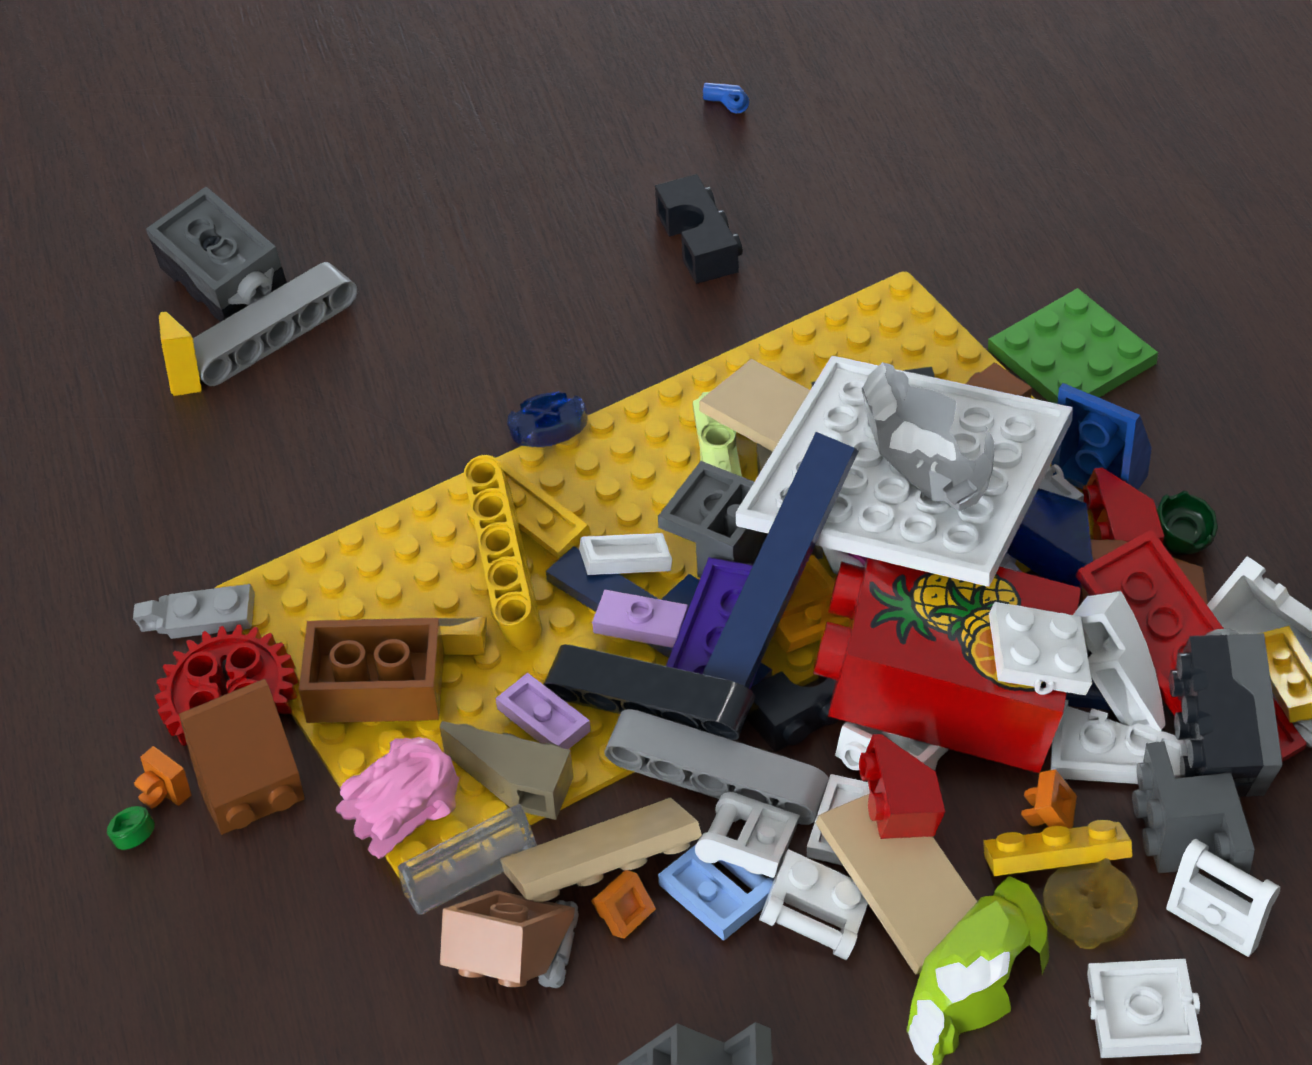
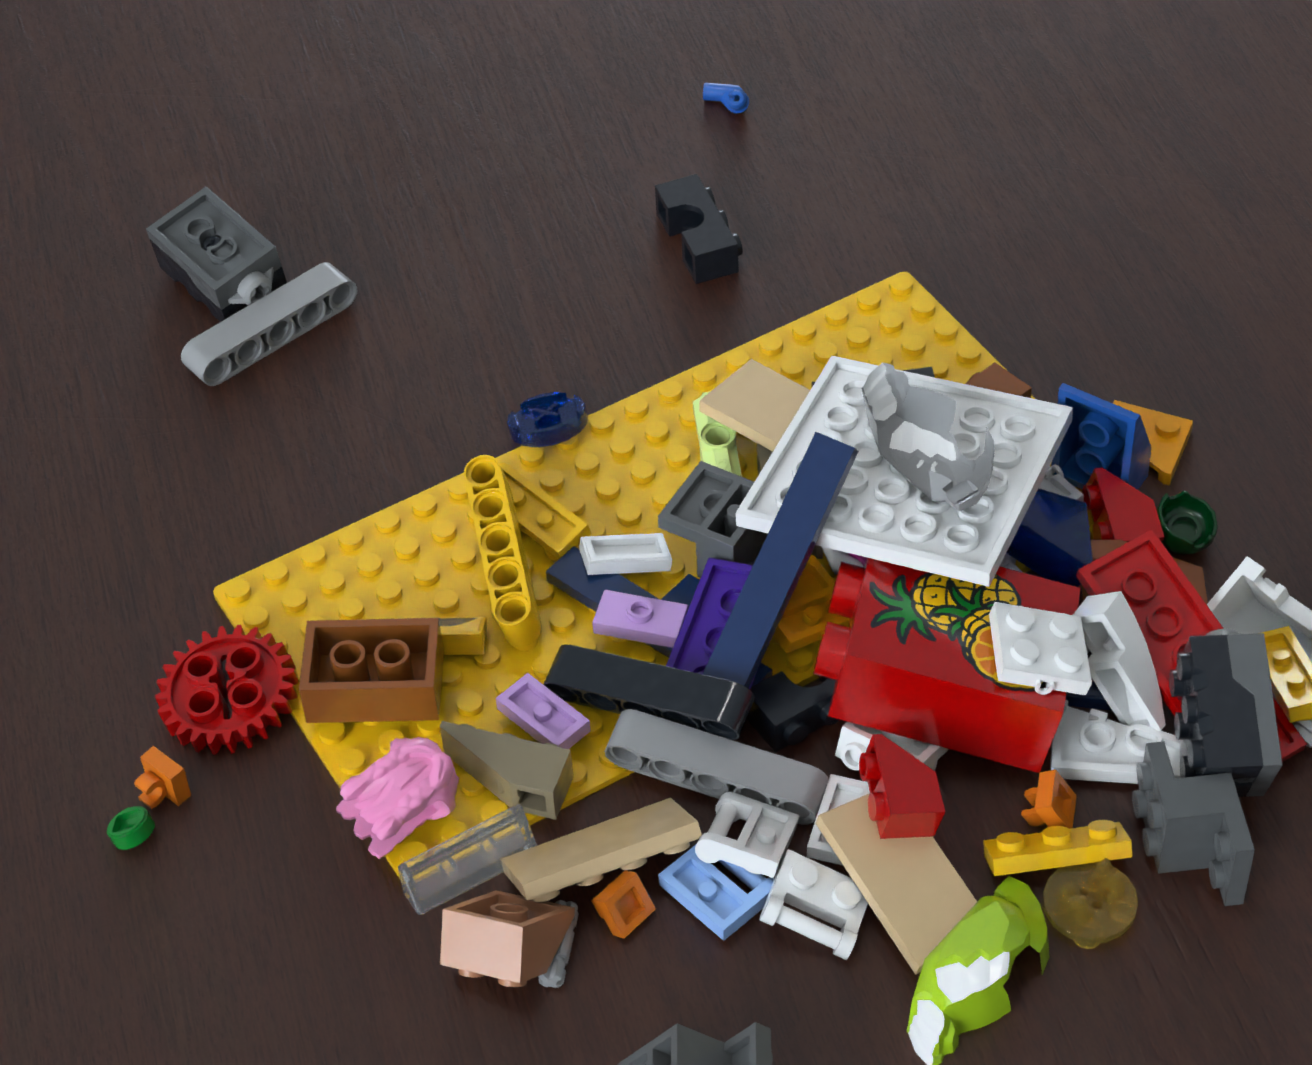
light grey hinge [133,584,255,639] -> none
yellow slope [159,312,202,396] -> none
dark orange slope [179,679,305,835] -> none
bright green plate [988,288,1158,404] -> none
white plate [1087,959,1202,1058] -> none
white plate [1166,839,1281,957] -> none
none -> light orange wing [1113,400,1193,485]

